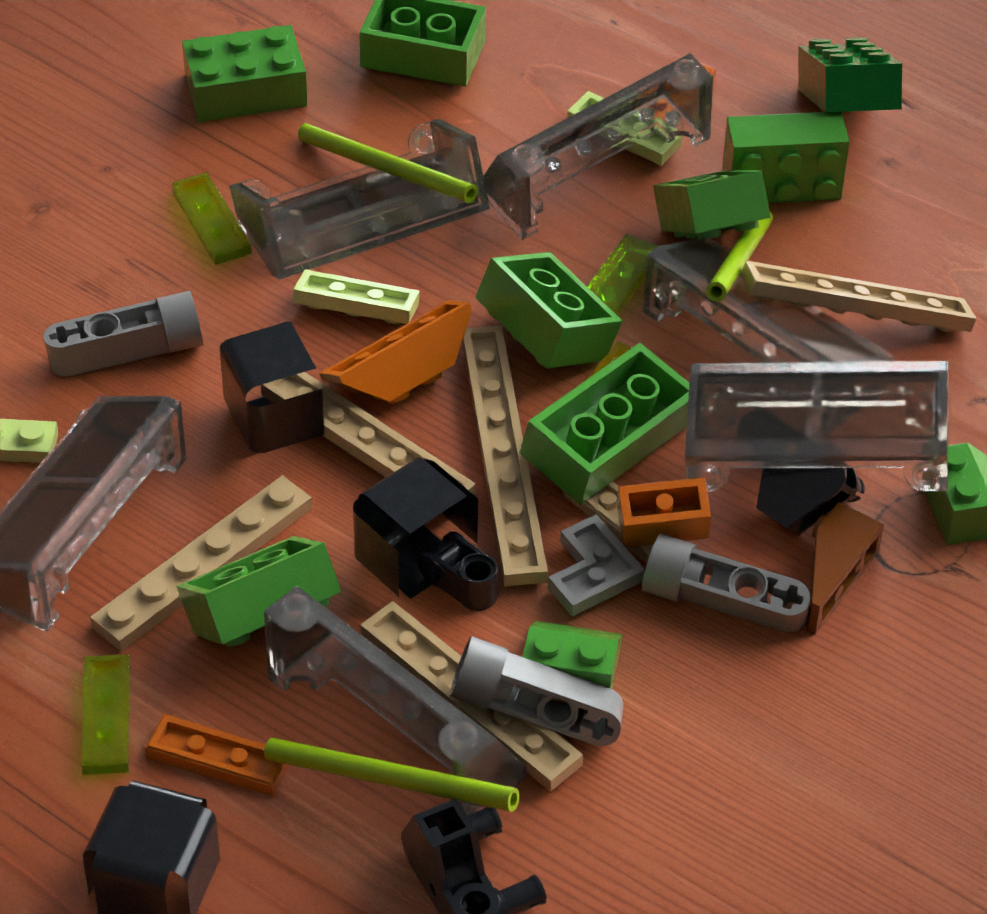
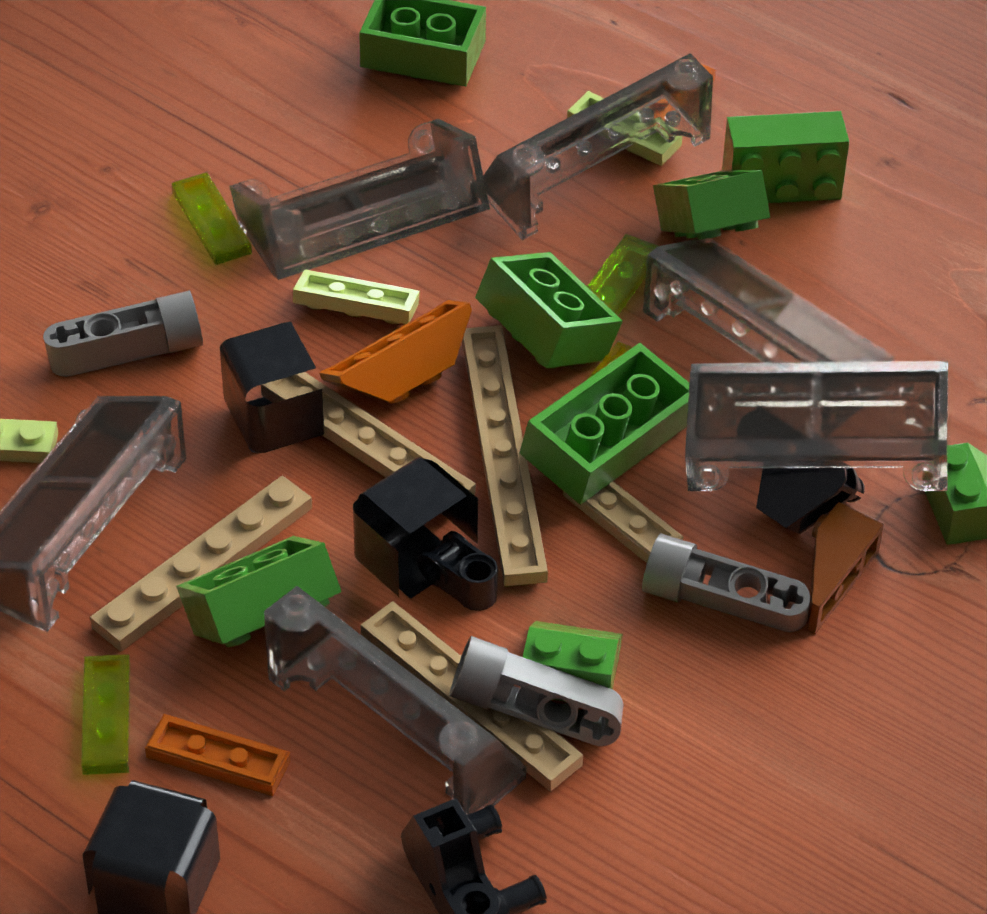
bright green brick [182,25,307,122] -> none
lime piece [264,738,519,812] -> none
lime piece [298,123,478,203] -> none
light grey plate [548,514,645,617] -> none
orange brick [617,477,711,547] -> none
lime piece [706,211,773,302] -> none
tan plate [740,260,976,332] -> none
green brick [798,37,902,113] -> none

